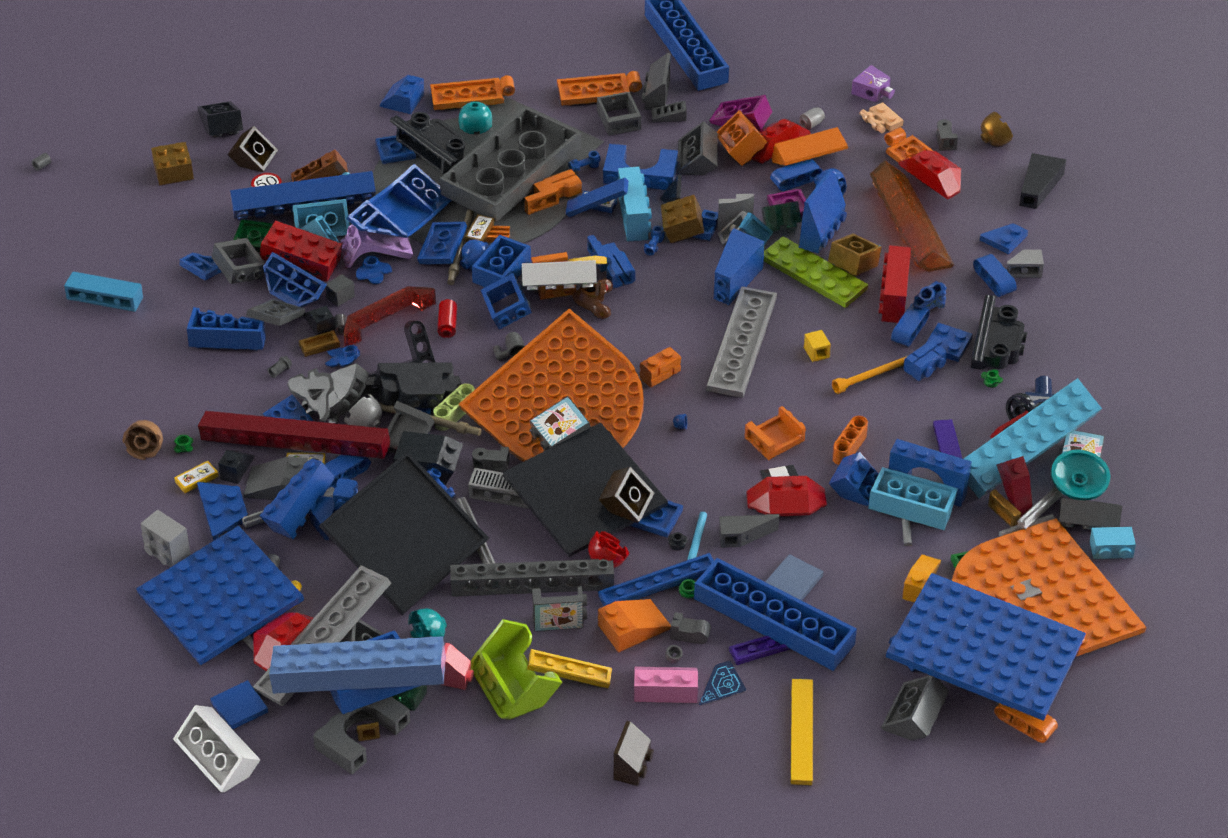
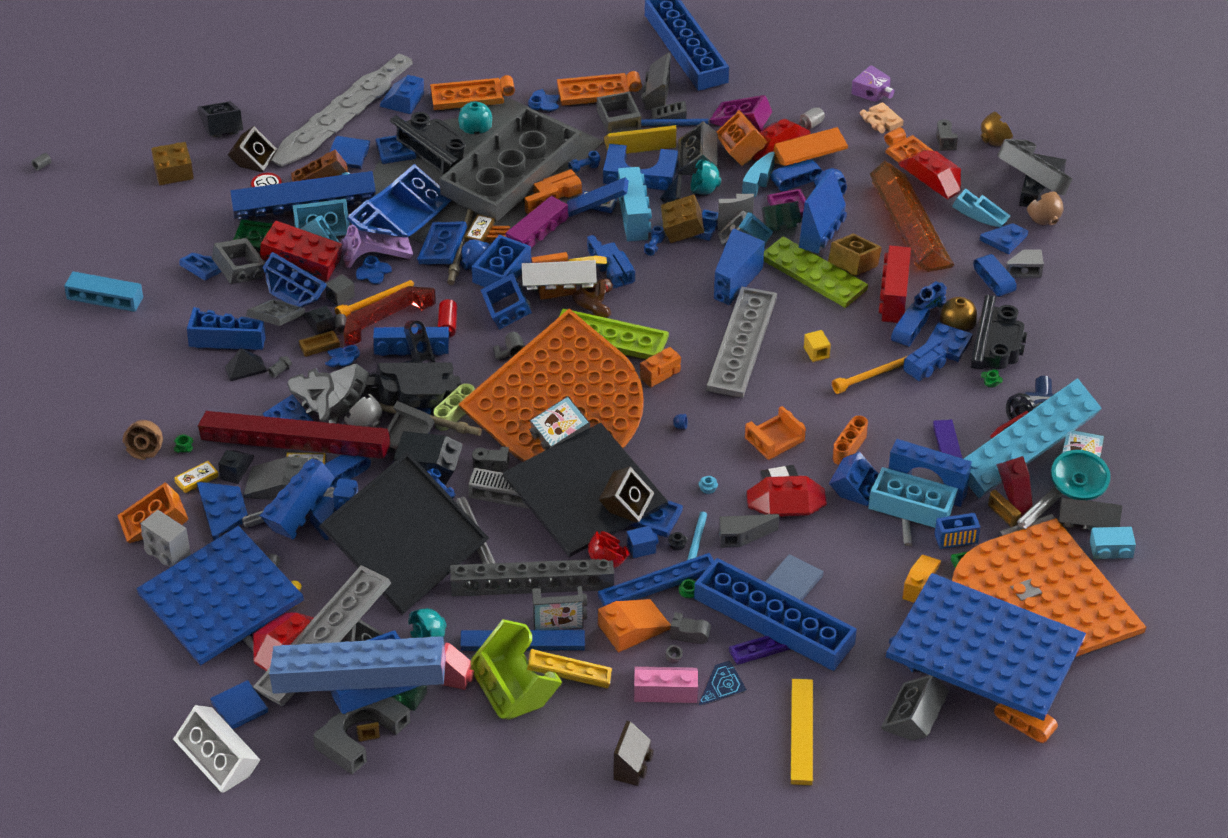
none -> orange slope [117,482,189,543]
none -> black slope [225,348,267,381]
none -> light grey plate [271,53,412,167]
none -> blue slope [330,136,371,169]
none -> light orange piece [335,280,414,318]
none -> blue brick [373,327,449,356]
none -> blue tile [460,630,585,651]
none -> magenta brick [506,196,568,249]
none -> blue plate [528,89,559,111]
none -> lime plate [559,309,669,359]
none -> yellow slope [603,125,677,154]
none -> blue brick [627,526,659,559]
none -> blue bar [641,118,708,126]
none -> teal cylinder [690,159,721,195]
none -> medium azure plate [699,476,718,494]
none -> medium azure slope [742,152,775,197]
none -> blue brick [934,513,981,549]
none -> pearl gold cylinder [940,297,977,331]
none -> medium azure slope [952,189,1010,227]
none -> dark grey beam [997,139,1072,196]
none -> medium nougat cylinder [1027,192,1064,225]

